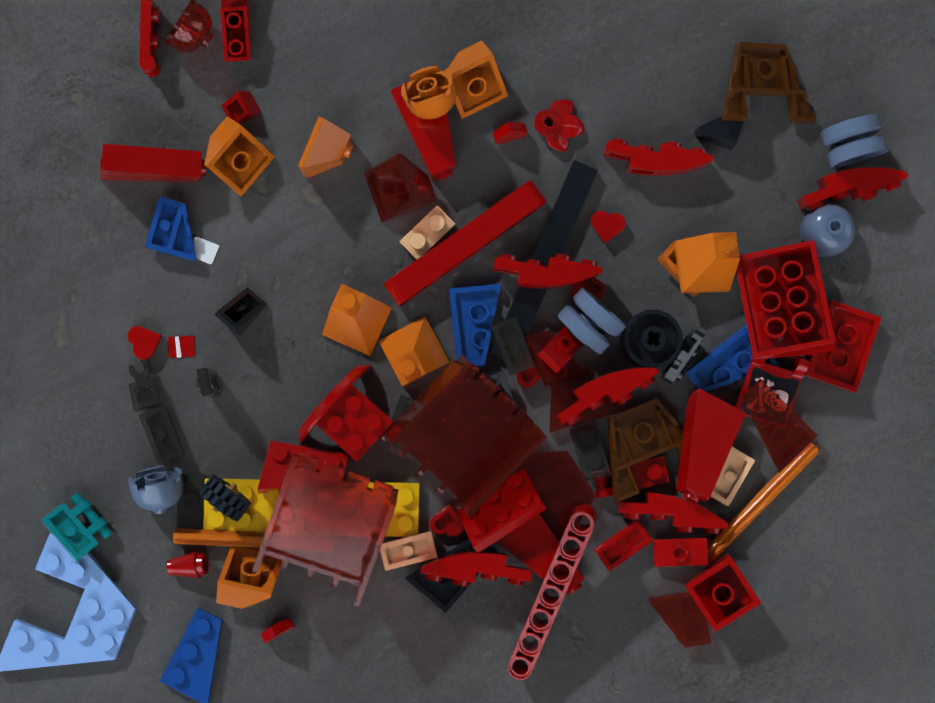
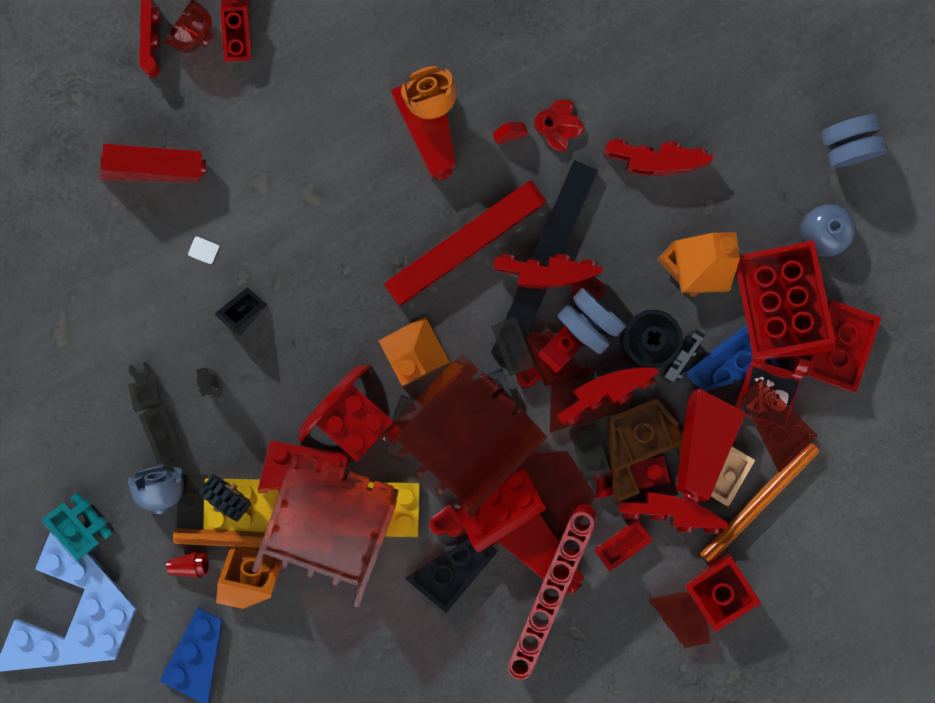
red tile [128,326,162,360] -> none
blue wing [145,196,197,262] -> none
red sticker [168,336,195,358] -> none
orange slope [204,116,275,197] -> none
red slope [221,91,261,125] -> none
red tile [260,617,295,644] -> none
orange slope [298,117,355,178] -> none
orange slope [322,284,392,356] -> none
clear red slope [364,153,437,223] -> none
light nougat plate [379,531,438,571] -> none
light nougat plate [399,205,456,260] -> none
red slope [420,551,532,586] -> none
orange slope [445,40,508,119] -> none
blue wing [448,284,501,369] -> none
red tile [590,211,625,244] -> none
red plate [653,537,710,567] -> none
black slope [694,108,748,150] -> none
reddish brown wing [722,42,817,124] -> none
red slope [797,167,909,211] -> none

